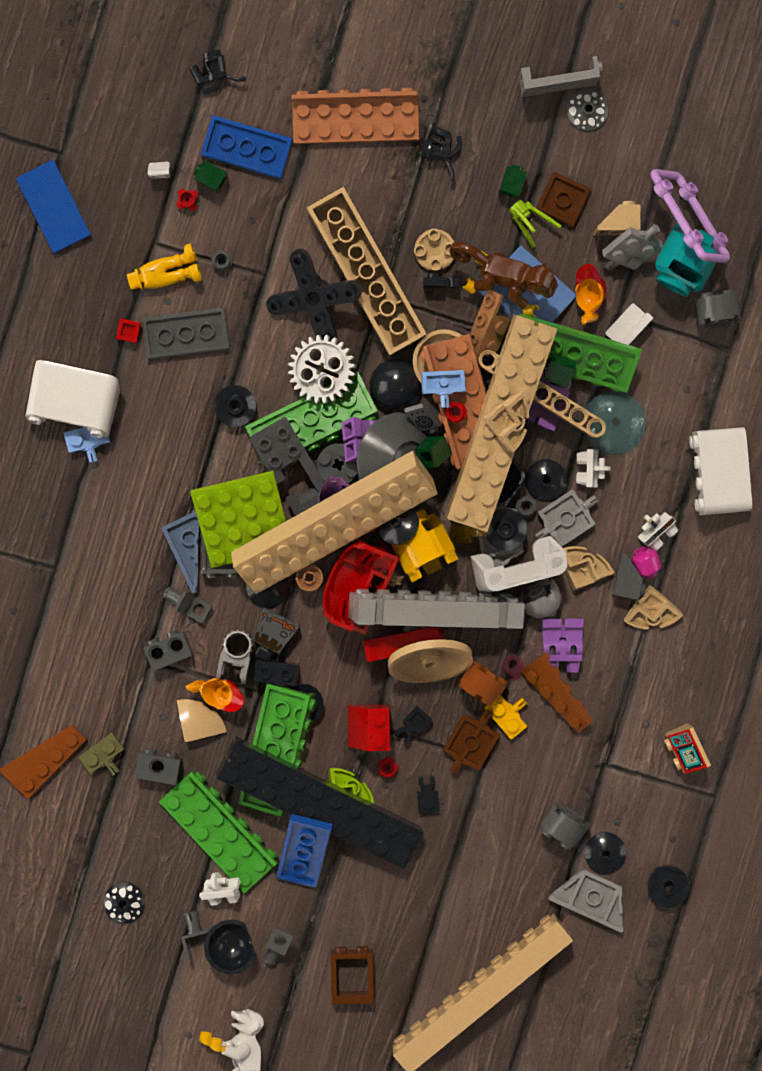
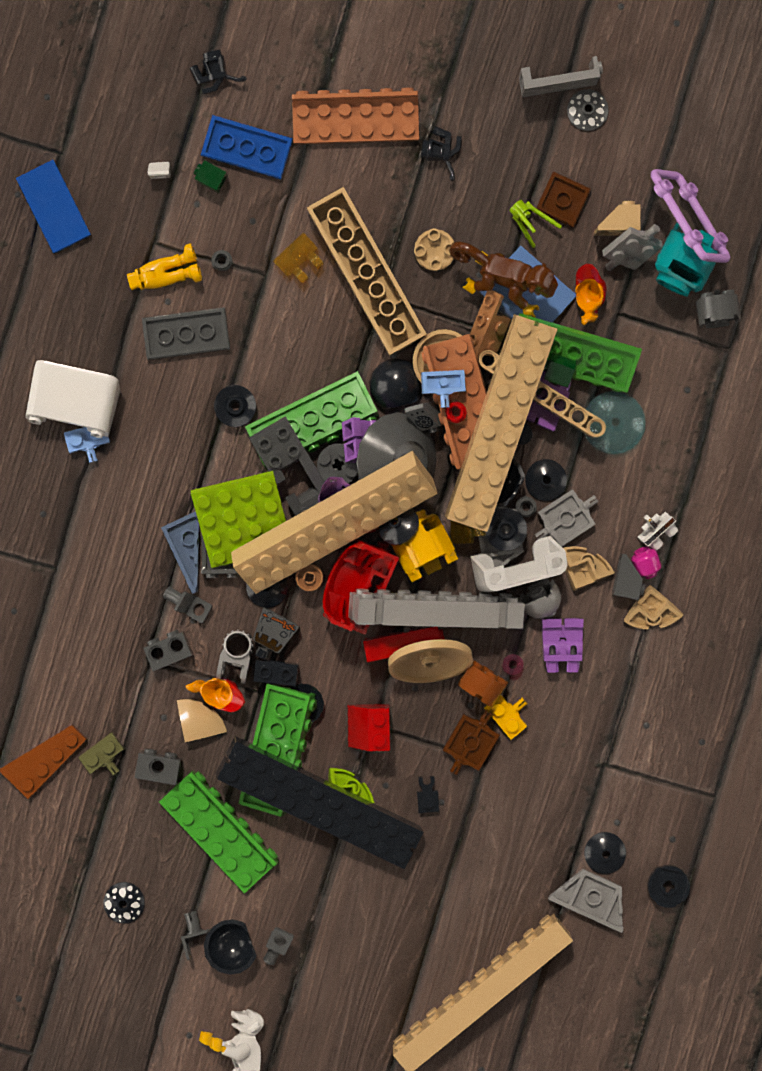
red plate [116,318,141,343] -> none
red plate [176,188,198,211] -> none
white hips [199,872,241,905] -> none
black piece [266,249,362,342] -> none
blue tile [276,814,333,888] -> none
white gear [288,335,357,403] -> none
reddish brown window [331,946,374,1004] -> none
red plate [378,757,398,778] -> none
tan plate [388,569,403,587] -> none
black plate [395,705,432,744] -> none
dark green brick [415,436,451,467] -> none
black plate [423,274,459,288] -> none
tan brick [483,392,529,453] -> none
dark green brick [498,164,527,199] -> none
dark orange wing [521,651,593,733] -> none
dark grey brick [541,802,590,850] -> none
white hips [576,449,611,488] -> none
white panel [605,303,653,345] -> none
slope [664,723,711,774] -> none
white windscreen [689,427,752,515] -> none
none -> clear yellow plate [273,232,324,284]

